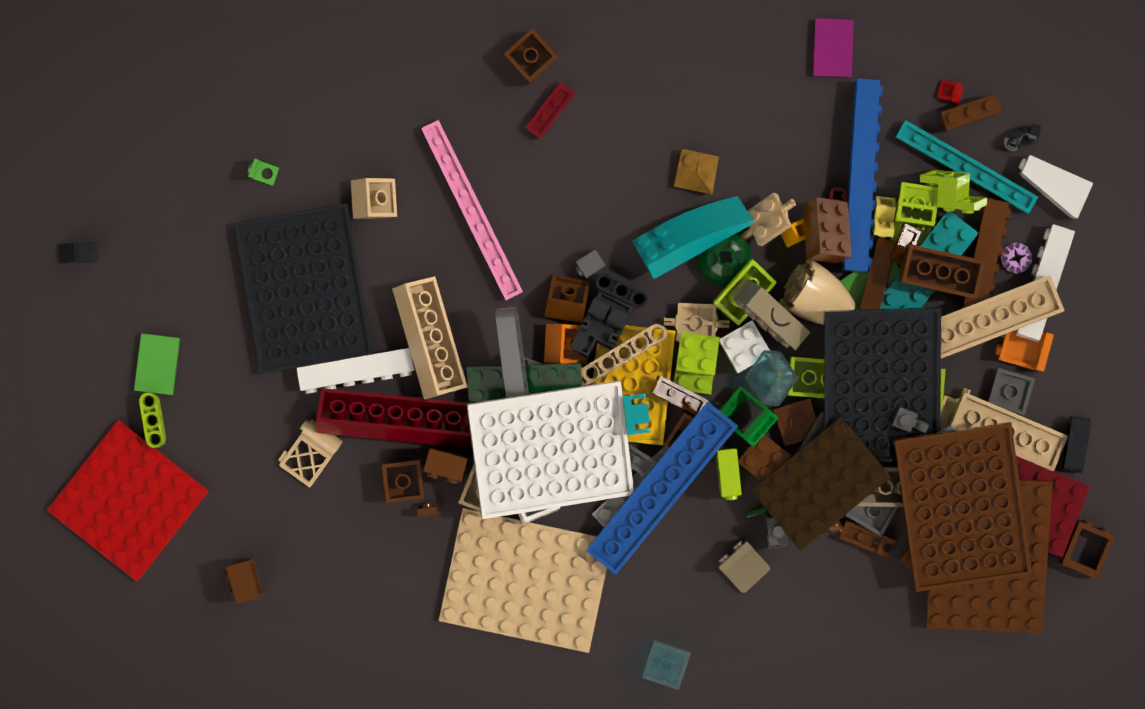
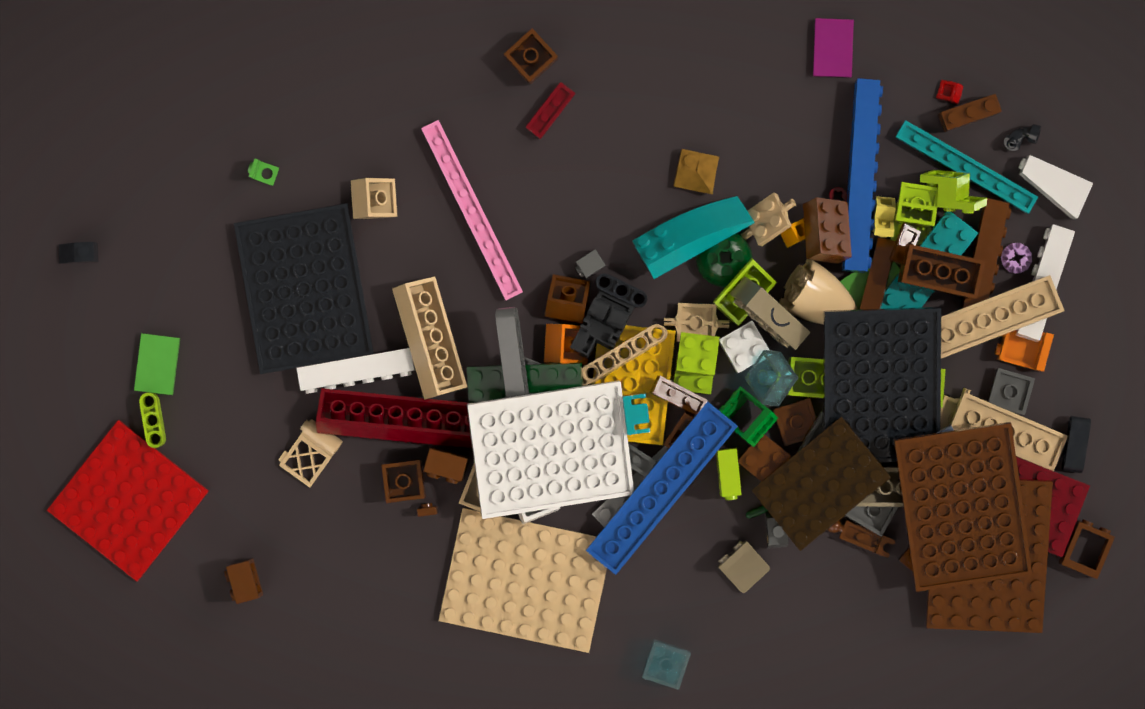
dark grey plate [892,406,929,433] -> none

